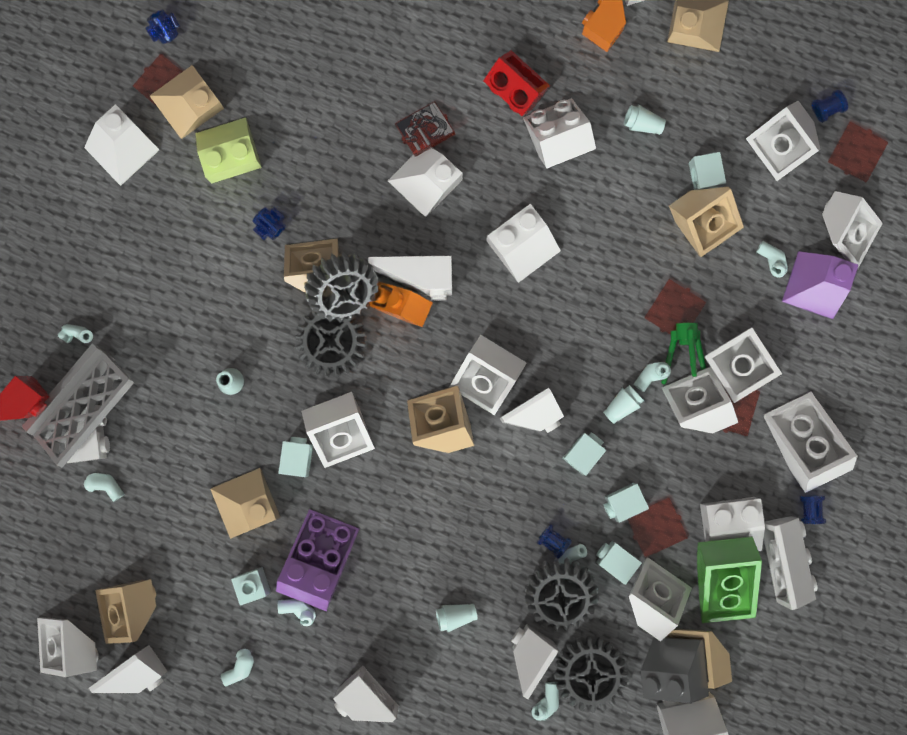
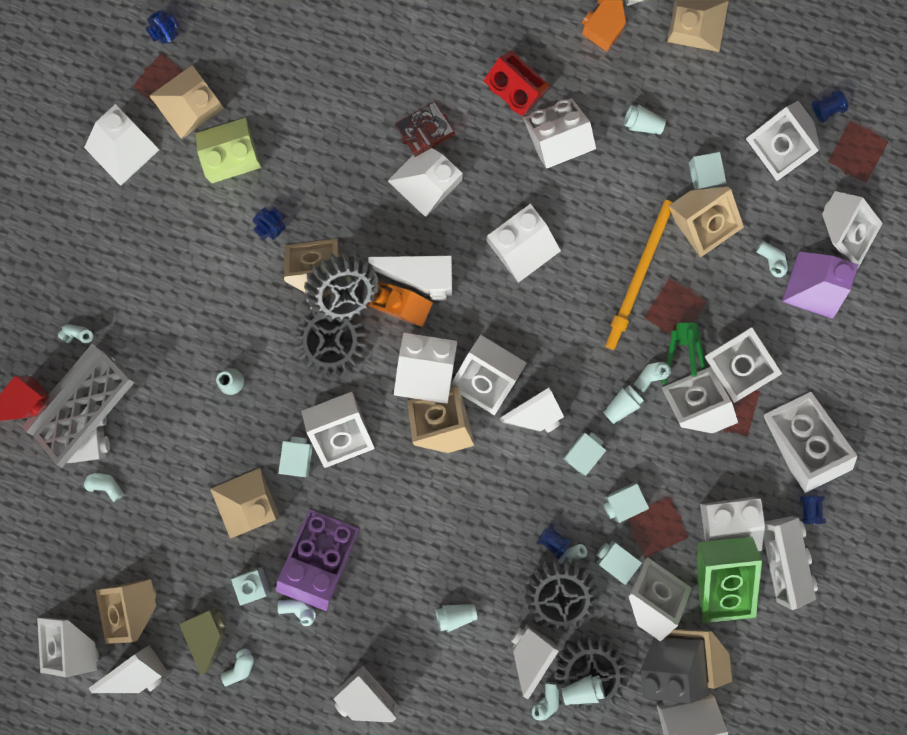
none -> olive slope [179,607,226,675]
none -> white slope [394,333,457,404]
none -> light aqua cone [562,675,605,705]
none -> light orange bar [605,200,673,350]

